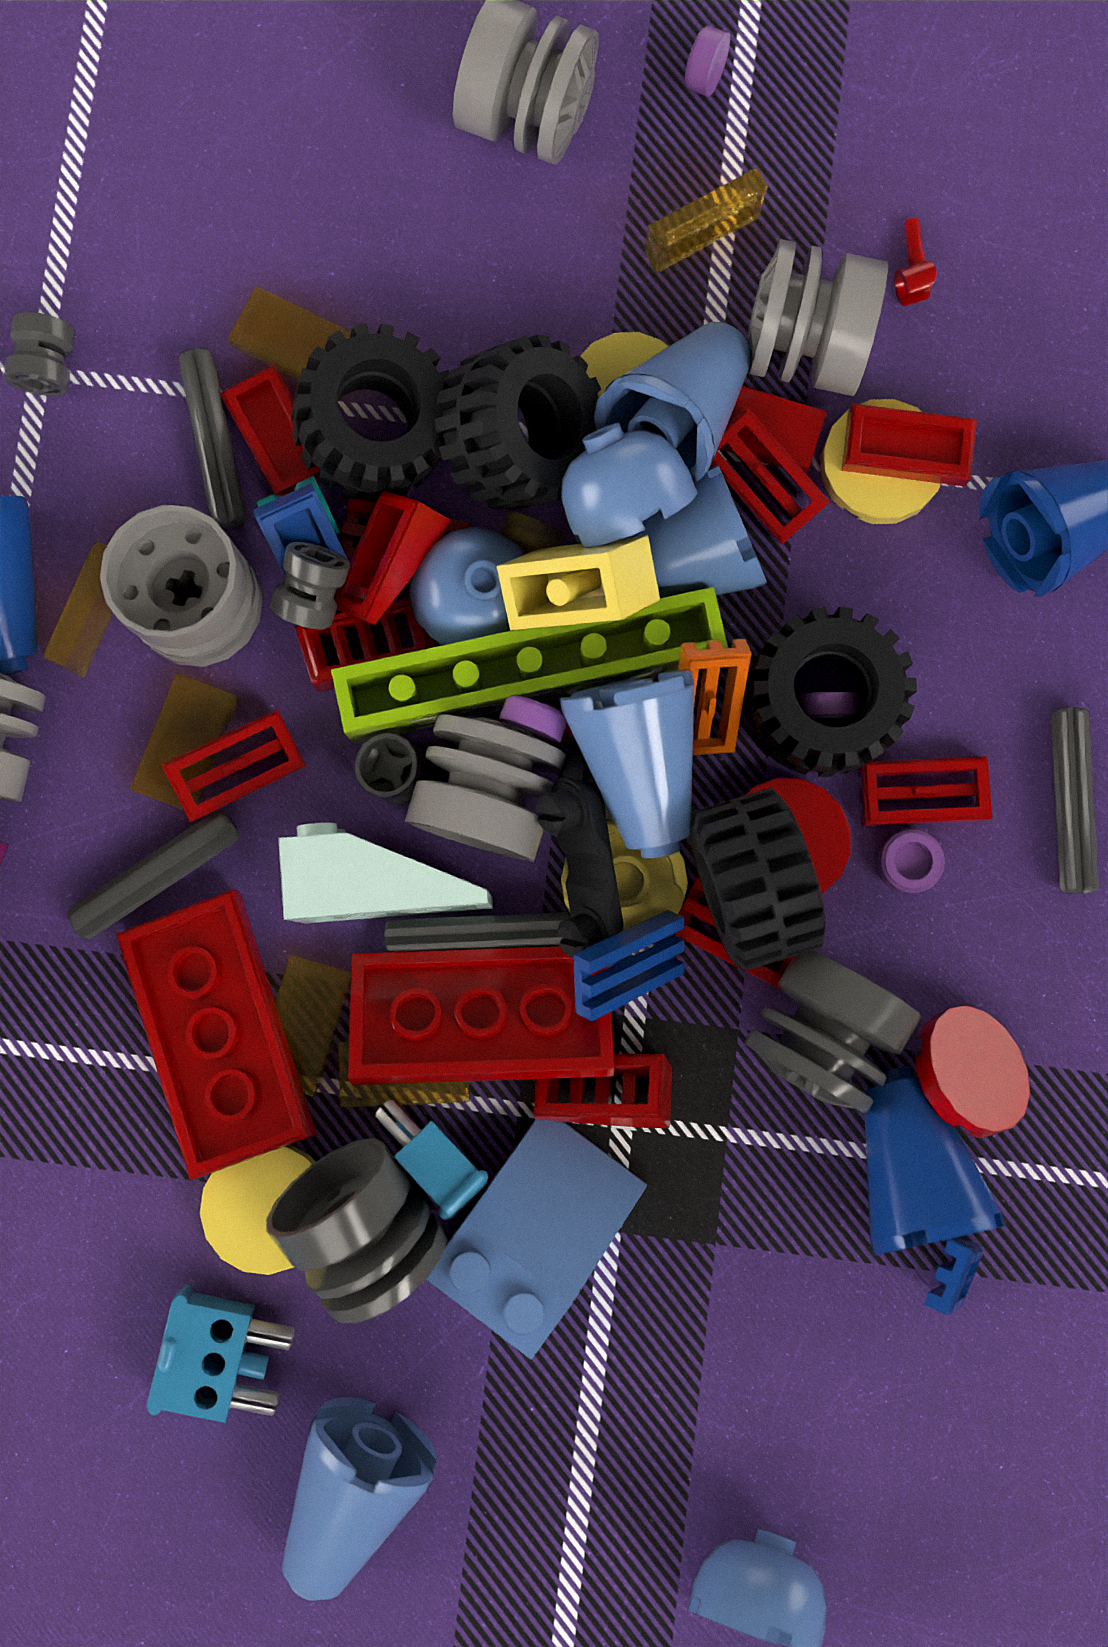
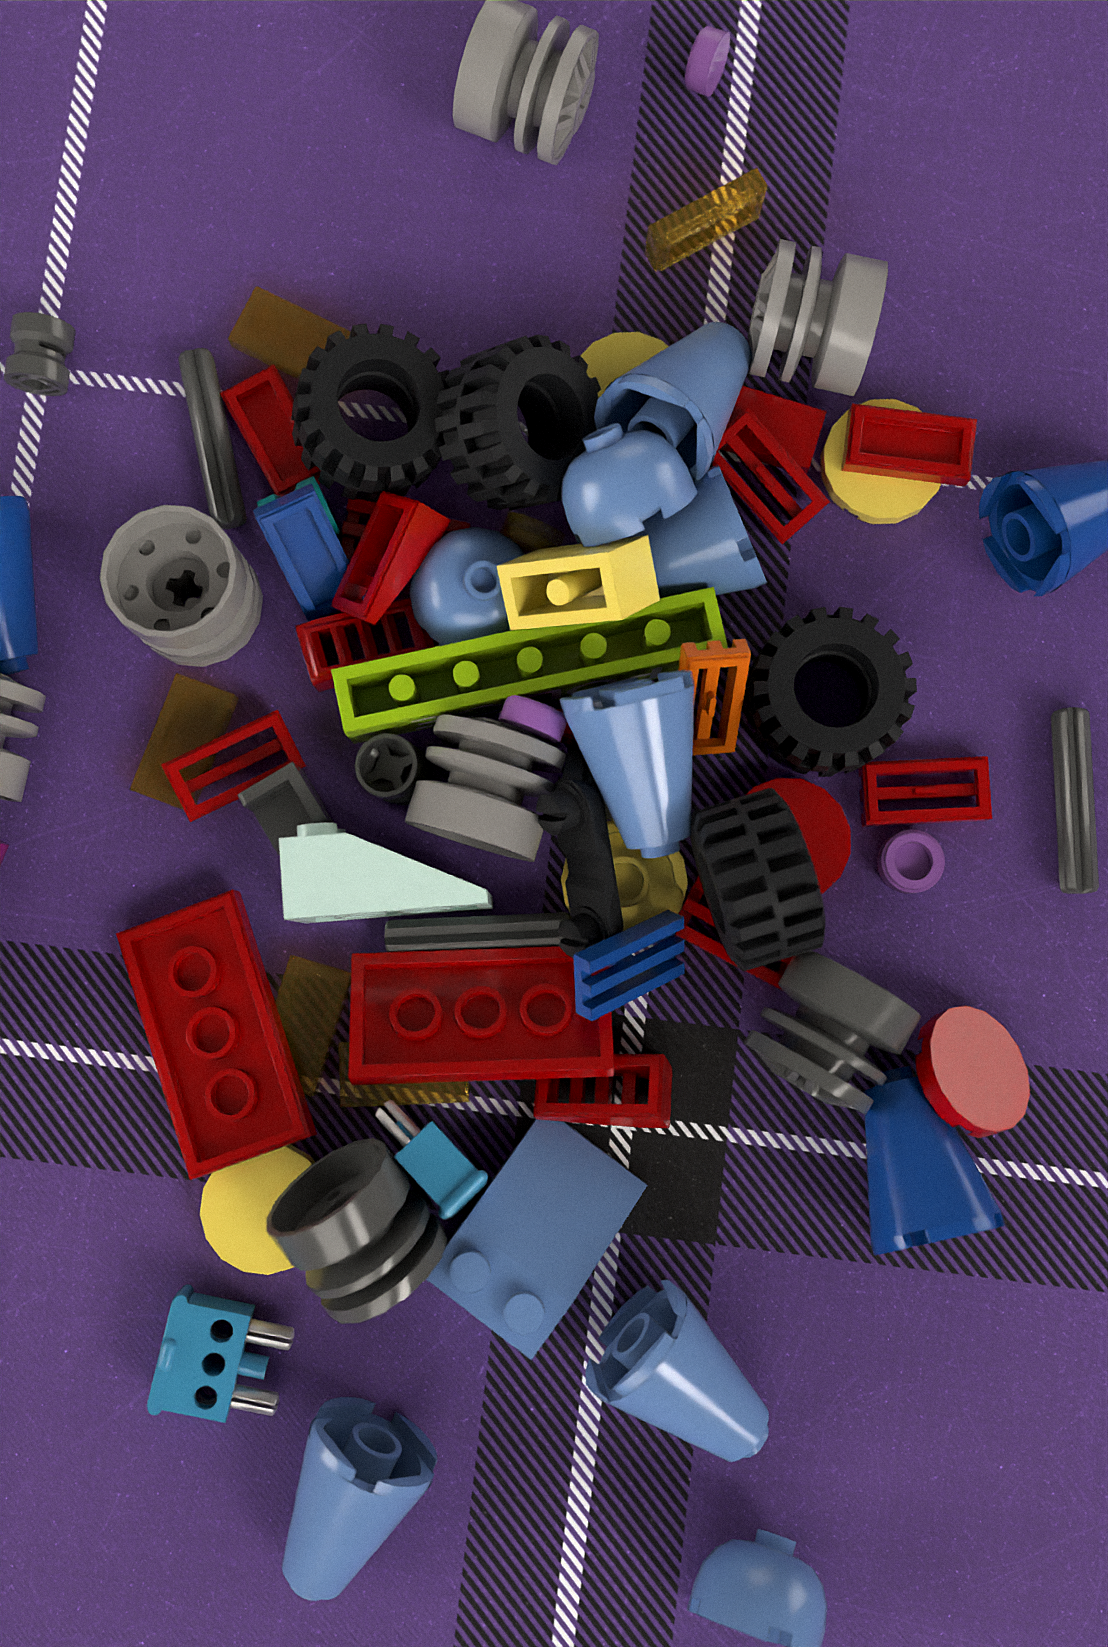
clear yellow tile [44,541,113,678] -> none
dark grey axle [67,810,240,939] -> none
dark grey wheel [270,542,350,629] -> none
medium lavender tile [795,692,859,721] -> none
red hand [894,218,937,306] -> none
blue tile [923,1236,984,1316] -> none
none -> dark grey panel [237,762,335,856]
none -> medium blue cone [586,1280,769,1462]

